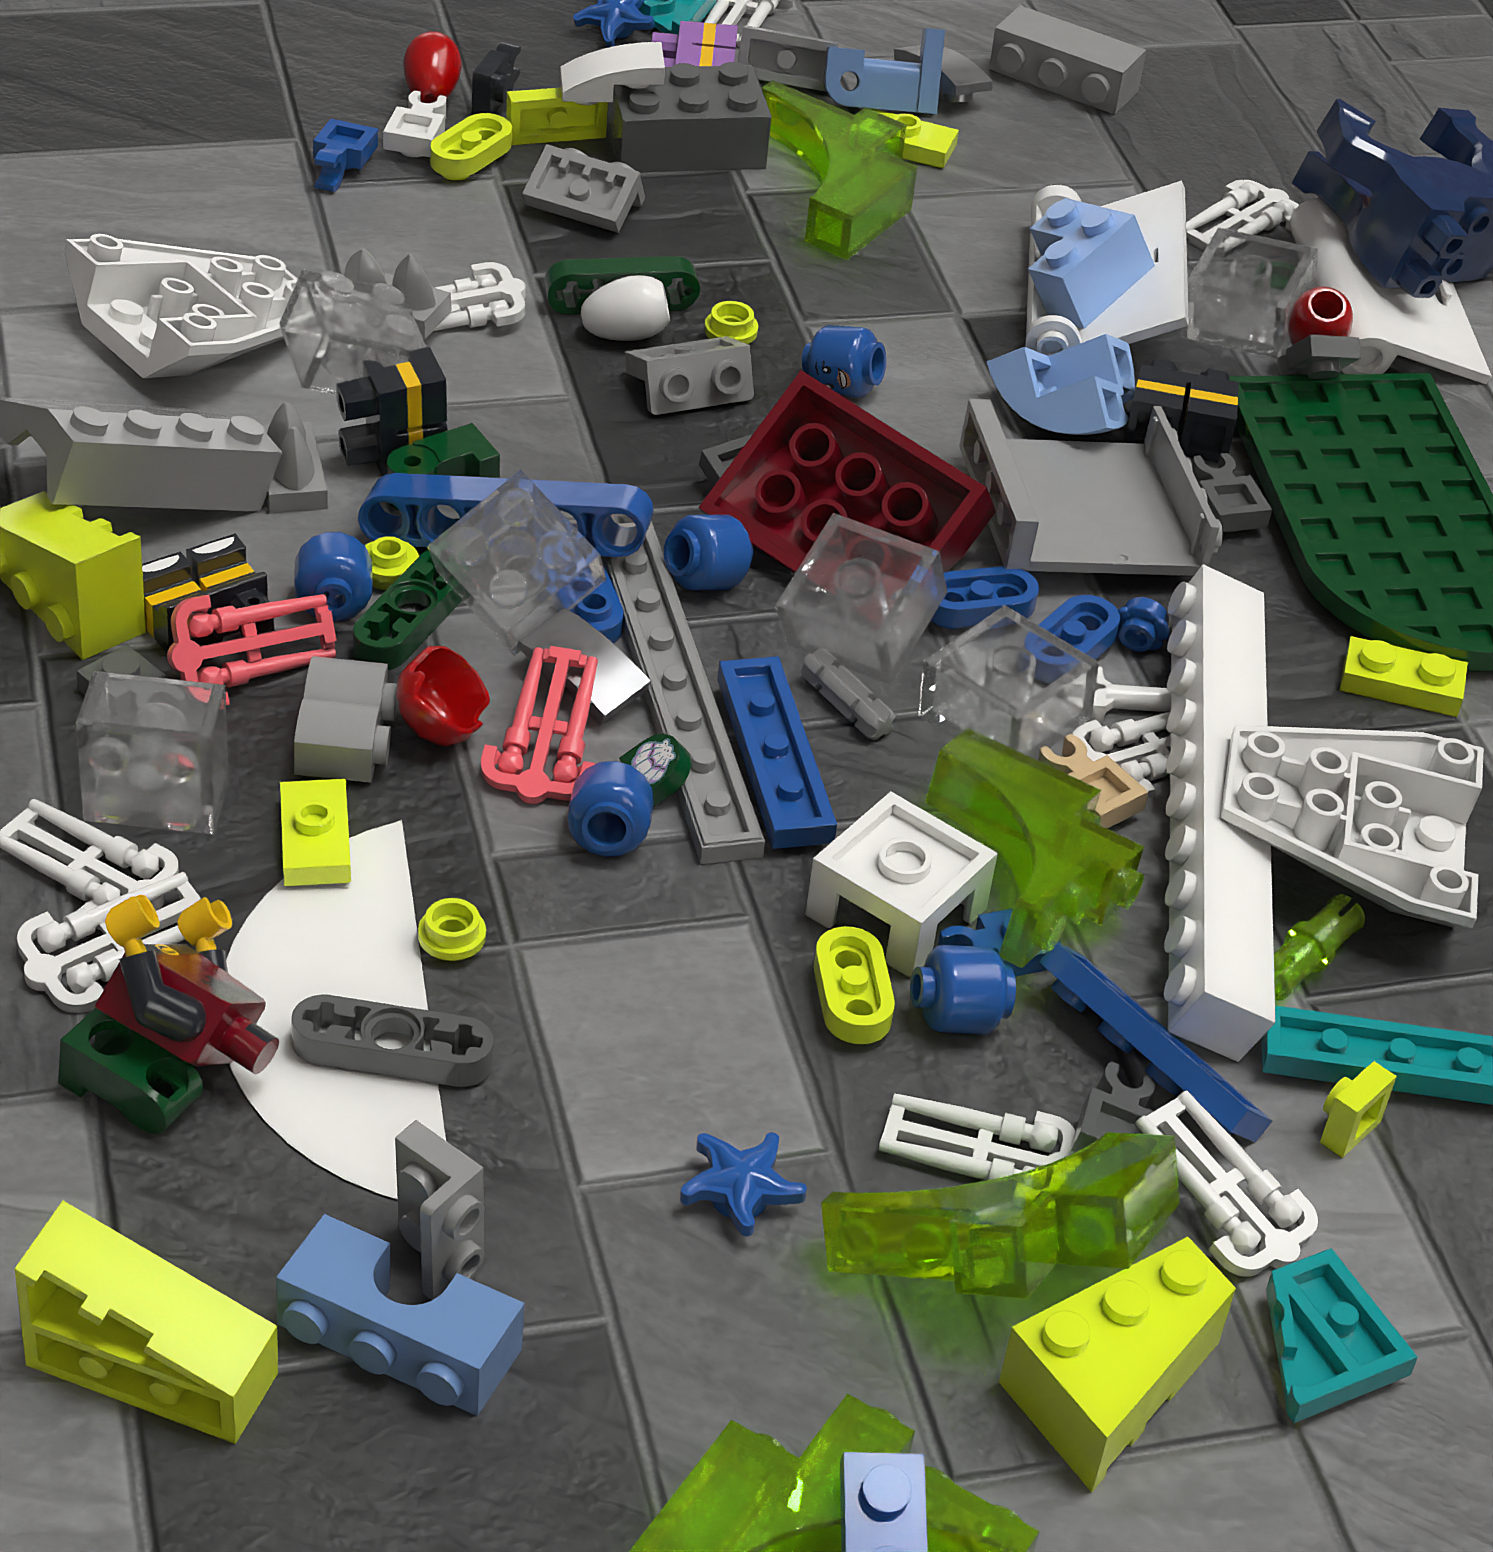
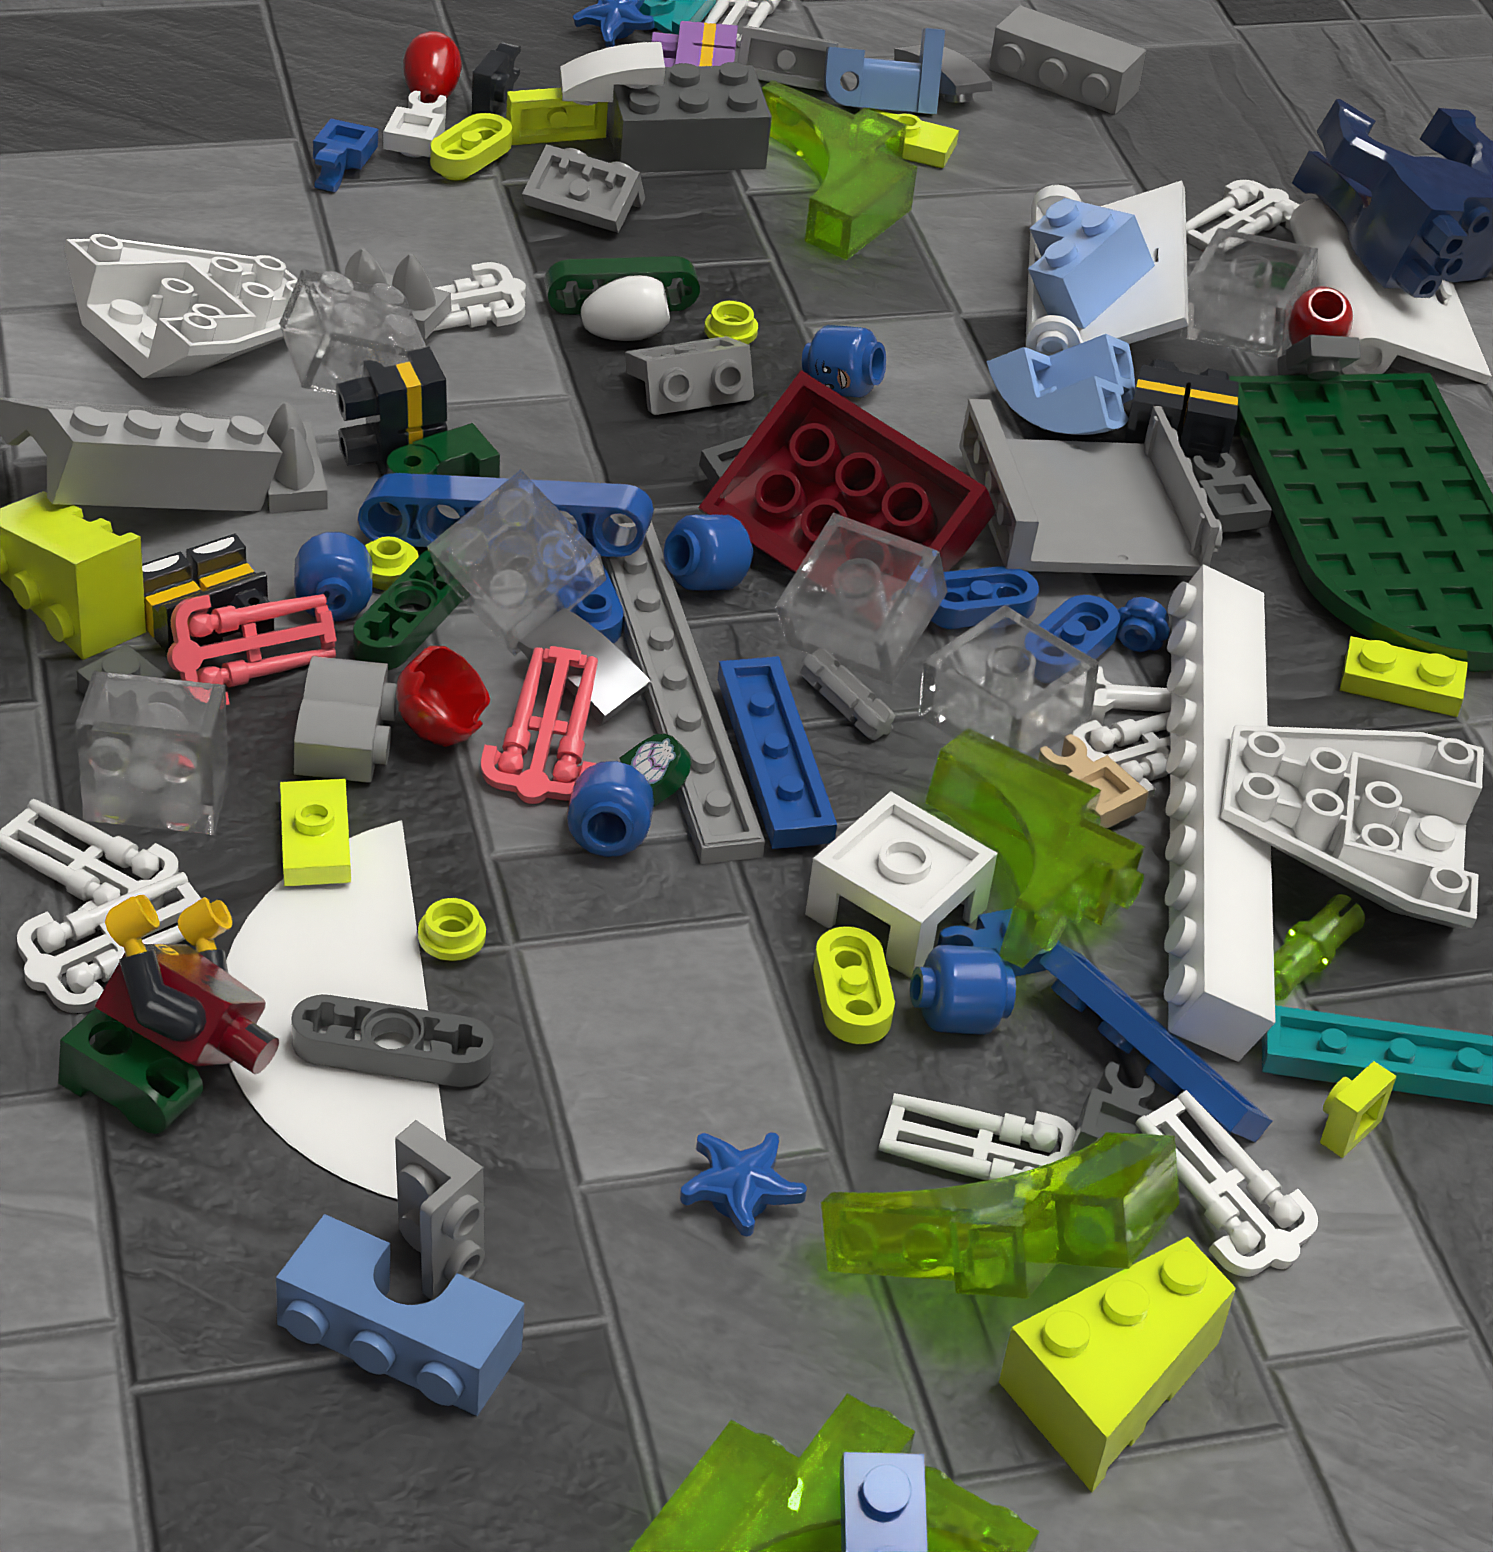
neon yellow wedge [14,1200,278,1444] -> none
teal wing [1266,1248,1418,1423] -> none

